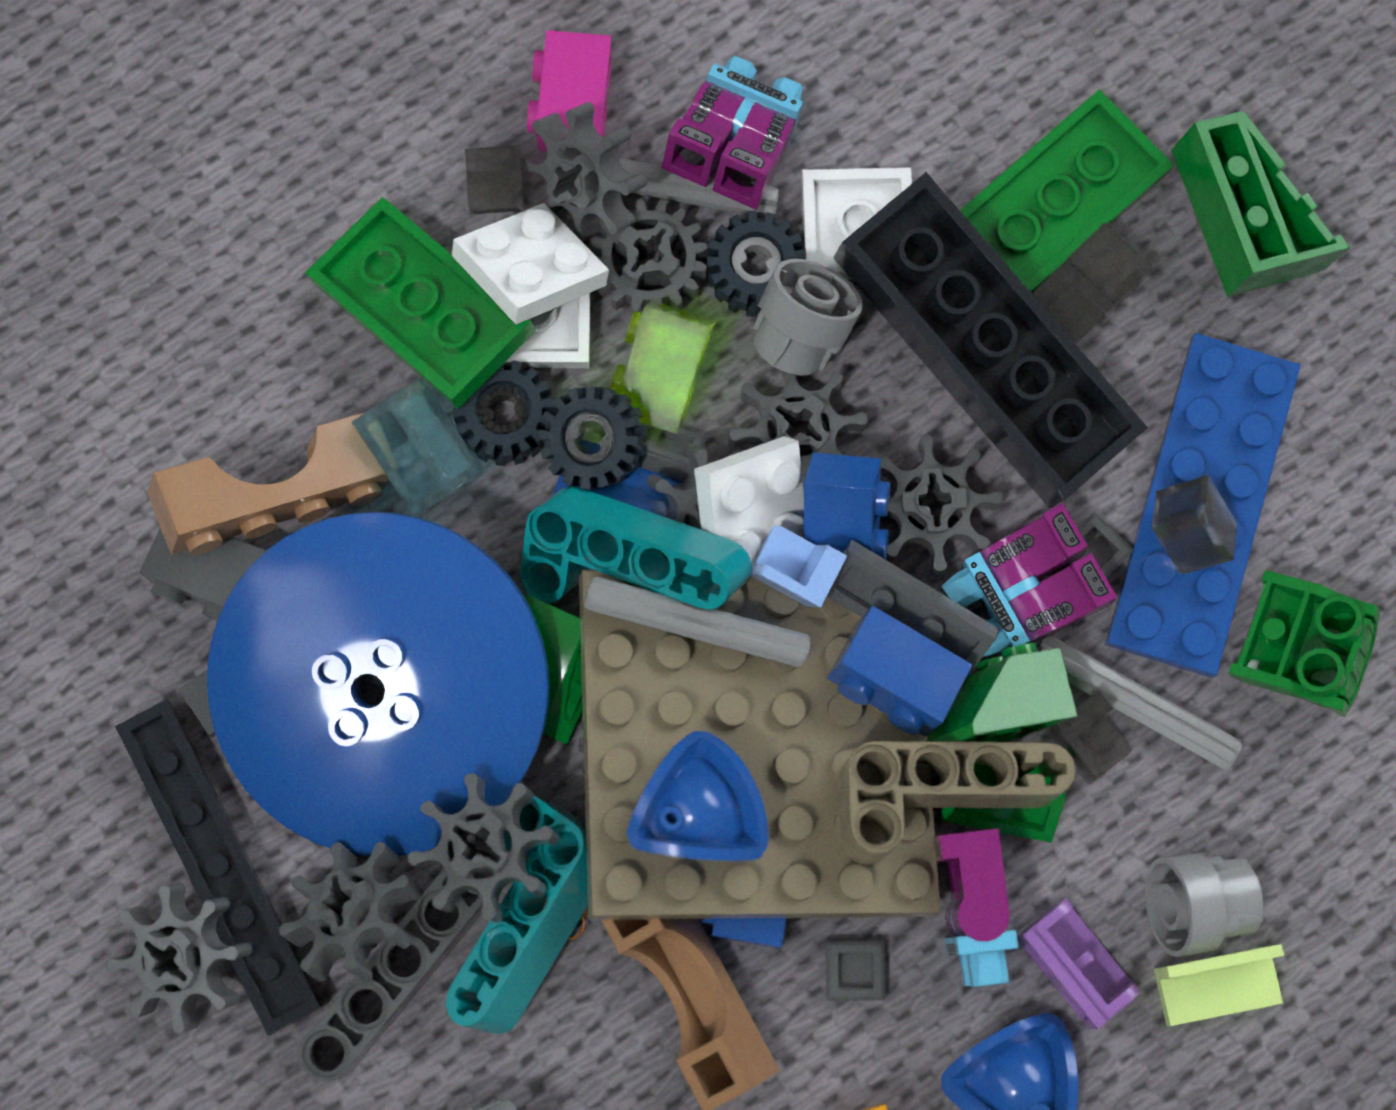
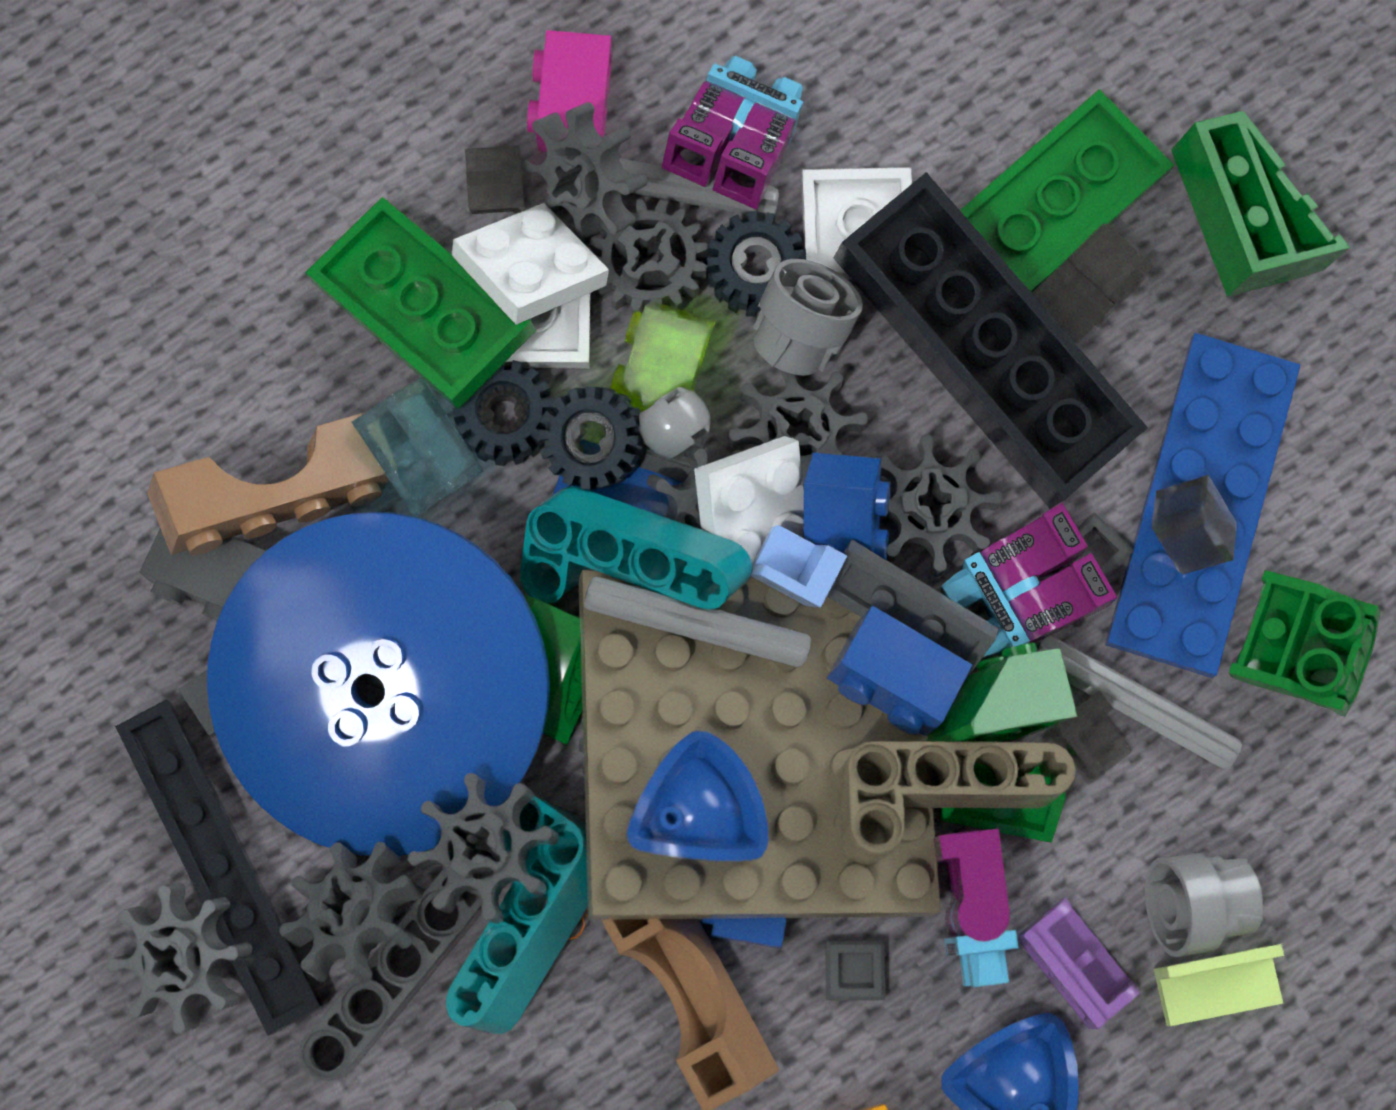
none -> light grey piece [639,387,710,458]

